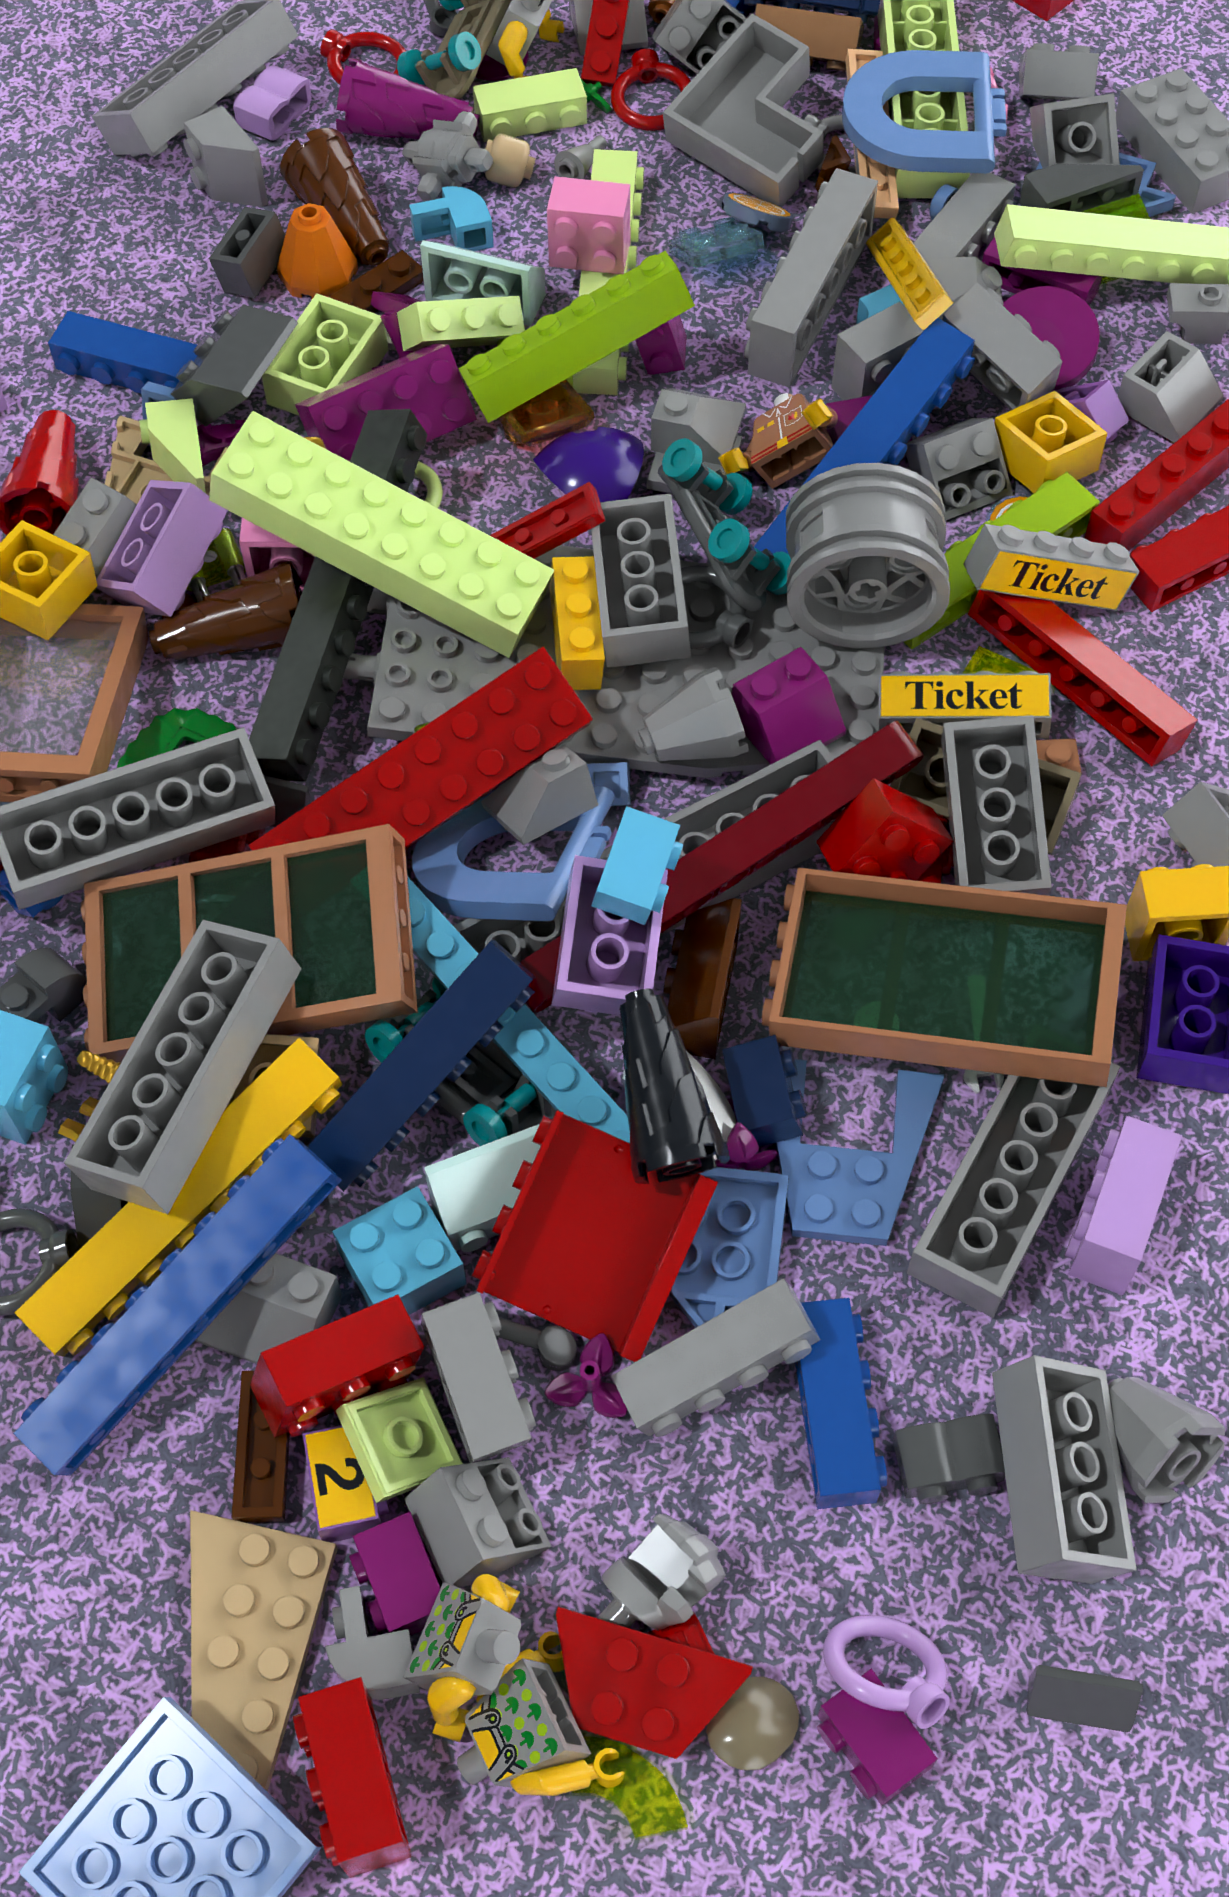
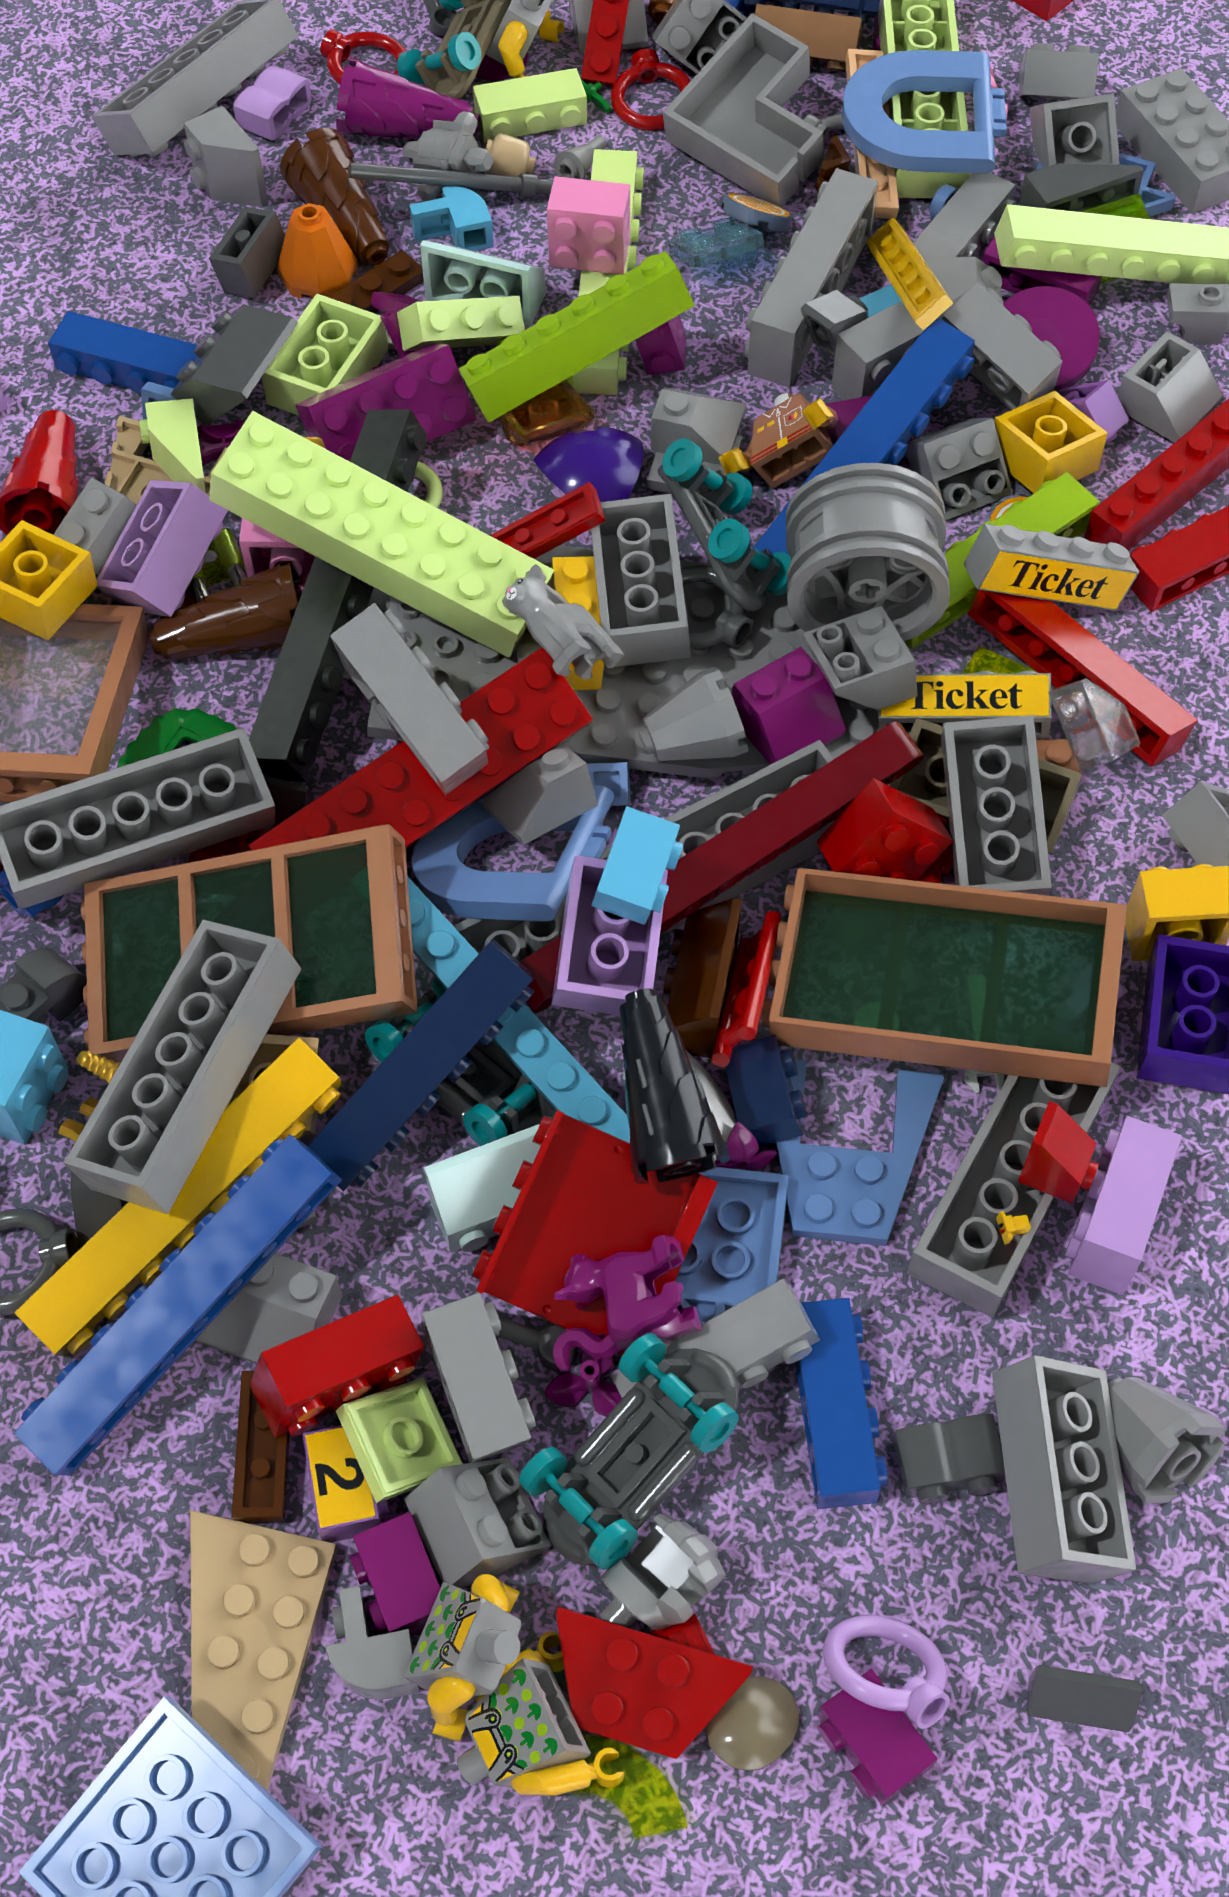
red brick [293,1677,412,1878] -> none
medium azure brick [332,1186,467,1315] -> none
none -> light grey piece [330,603,490,796]
none -> dark grey bar [348,162,554,197]
none -> light grey animal [502,564,624,680]
none -> dark grey piece [519,1333,739,1570]
none -> magenta animal [553,1235,702,1371]
none -> red bar [711,911,782,1067]
none -> dark grey slope [801,290,868,358]
none -> light grey slope [803,606,917,710]
none -> yellow piece [996,1211,1031,1244]
none -> red slope [1018,1101,1099,1204]
none -> clear slope [1048,678,1141,770]

